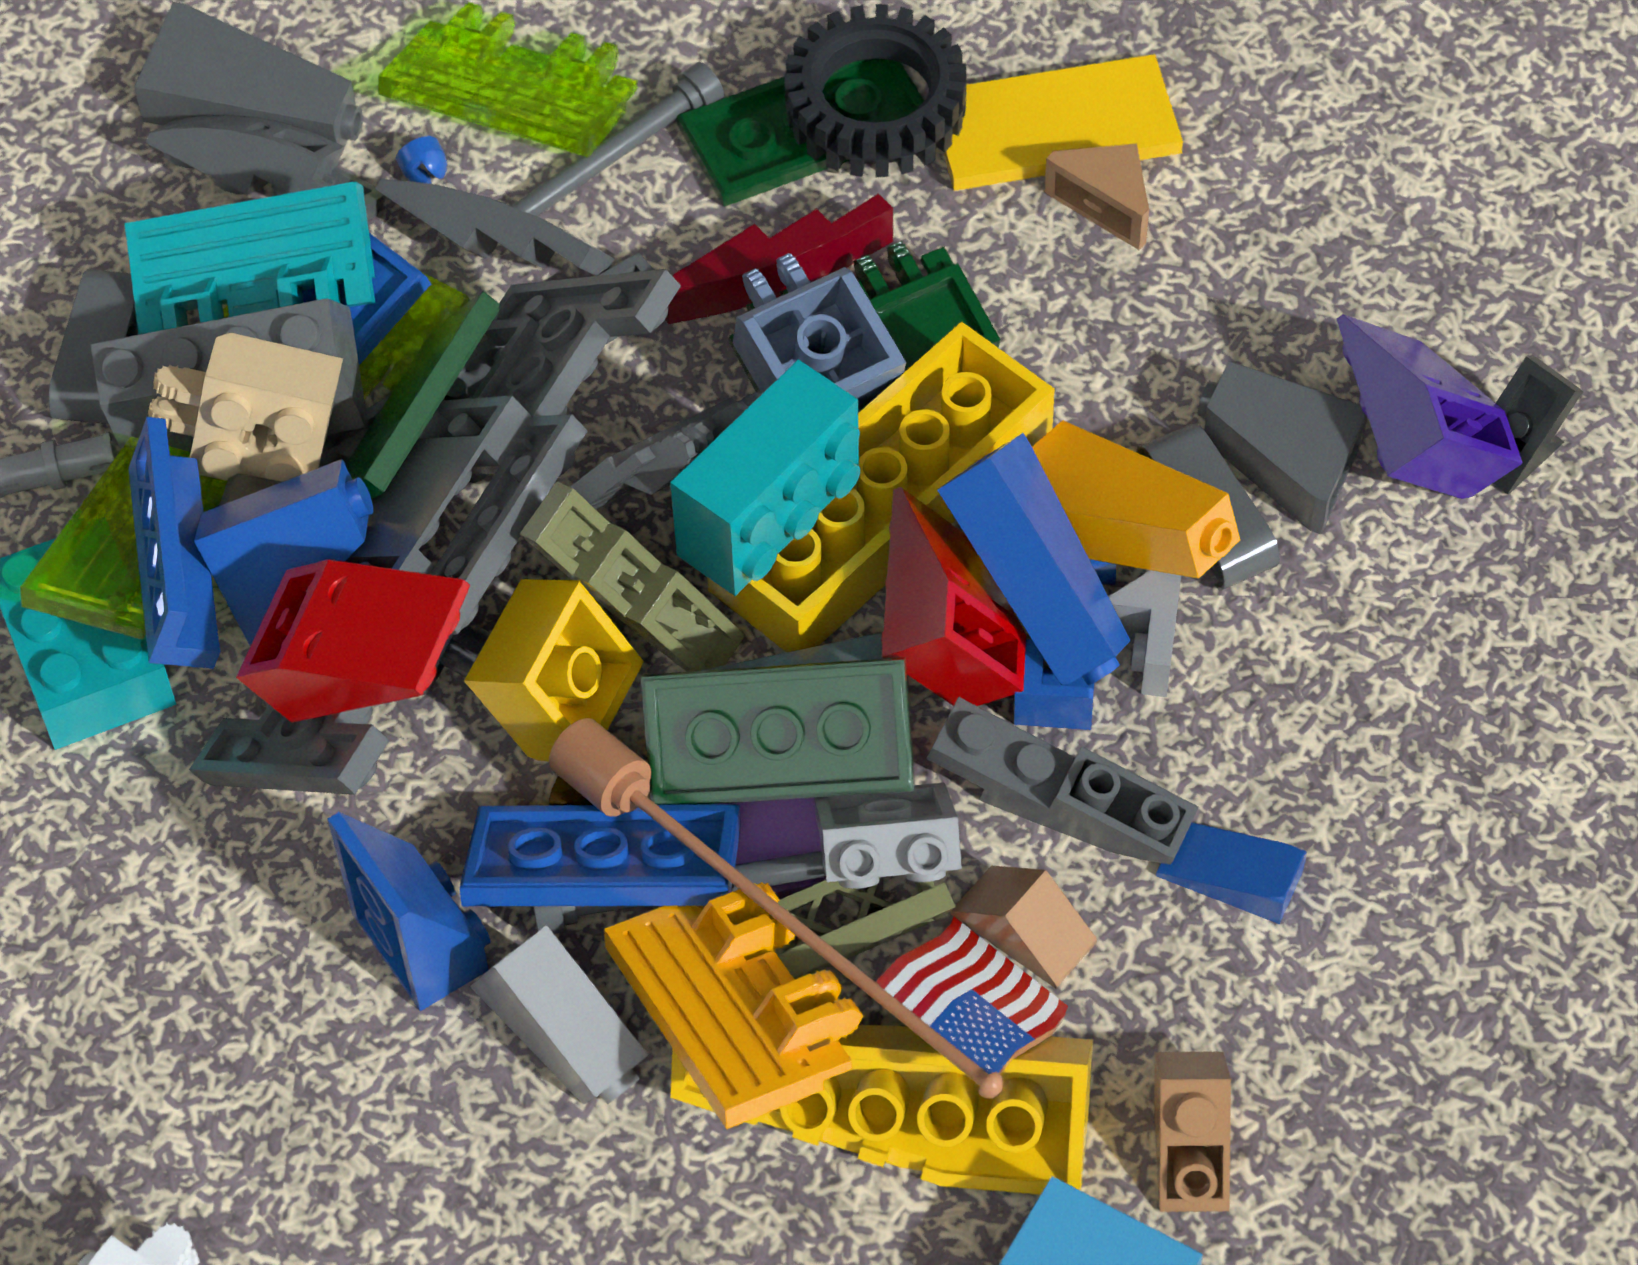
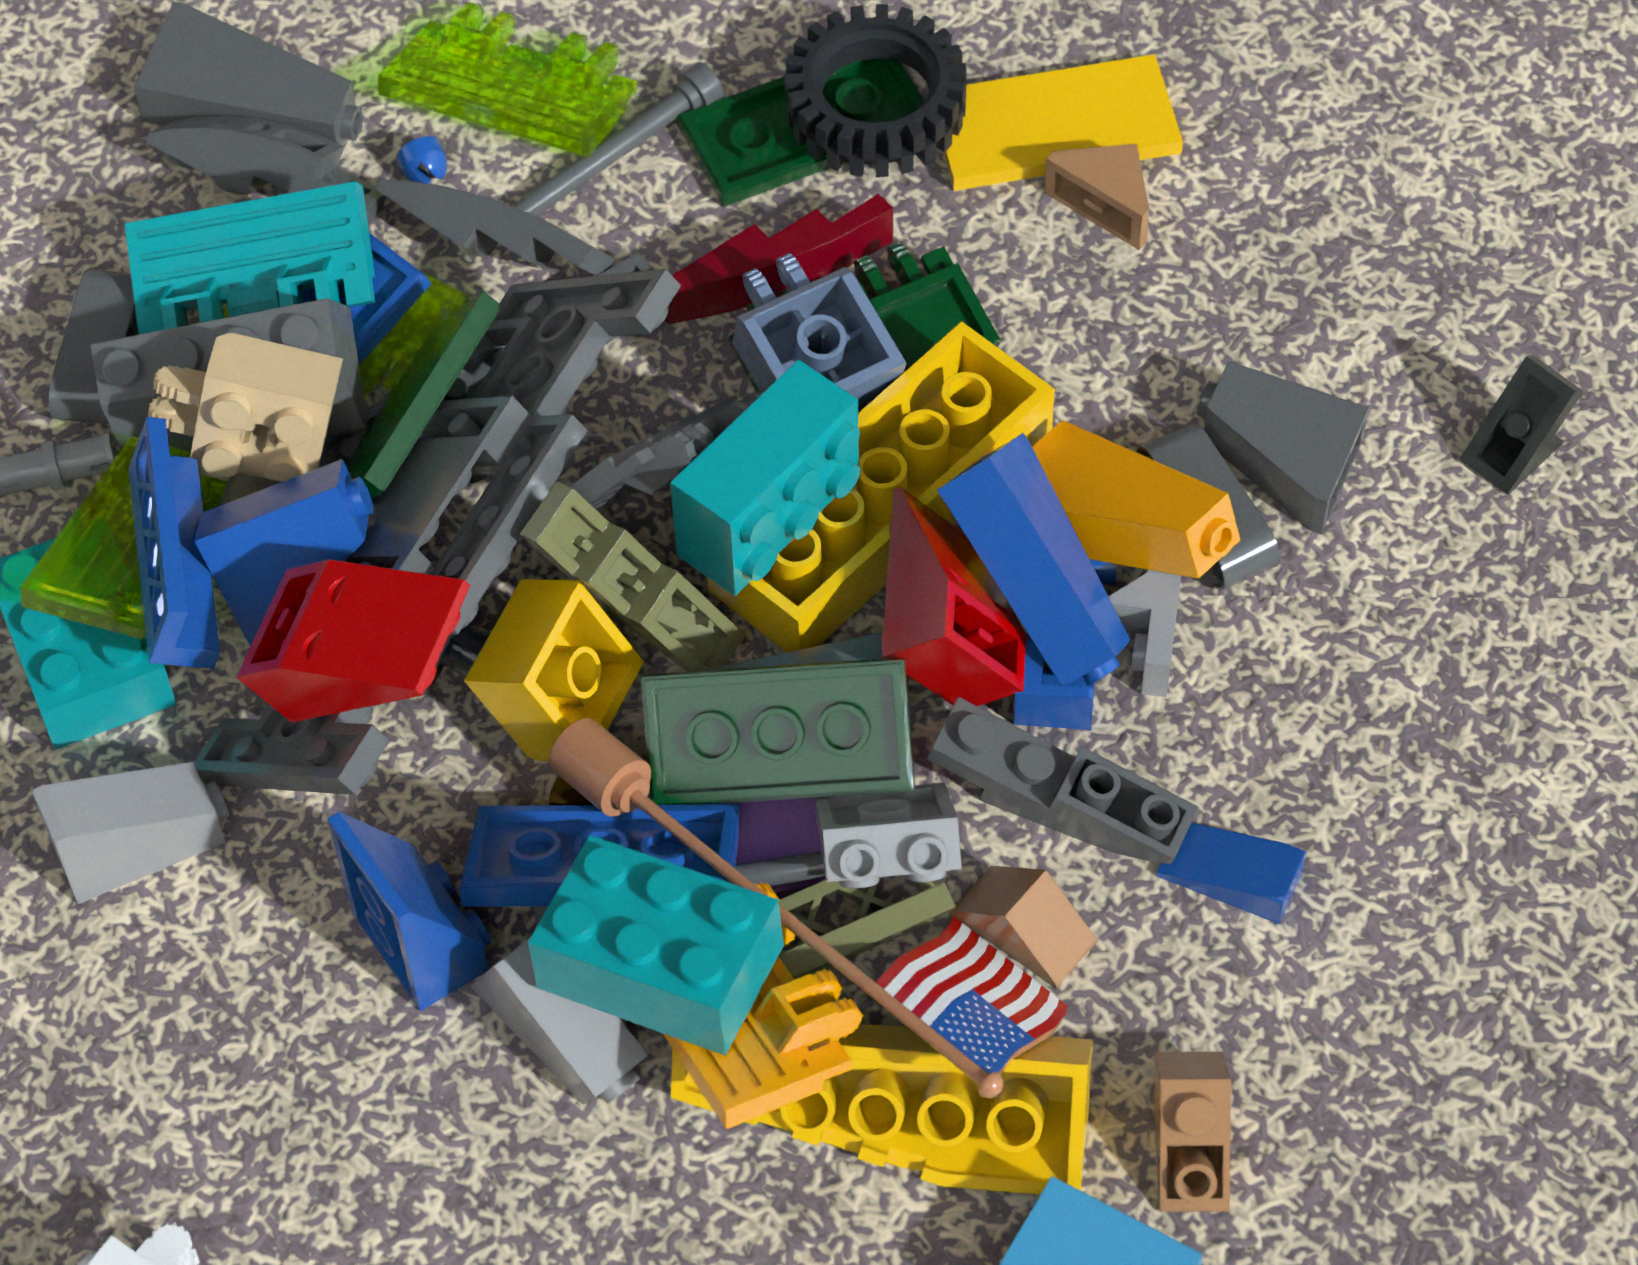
dark purple slope [1336,314,1523,499] -> none
none -> light grey slope [31,762,230,904]
none -> teal brick [528,835,784,1056]

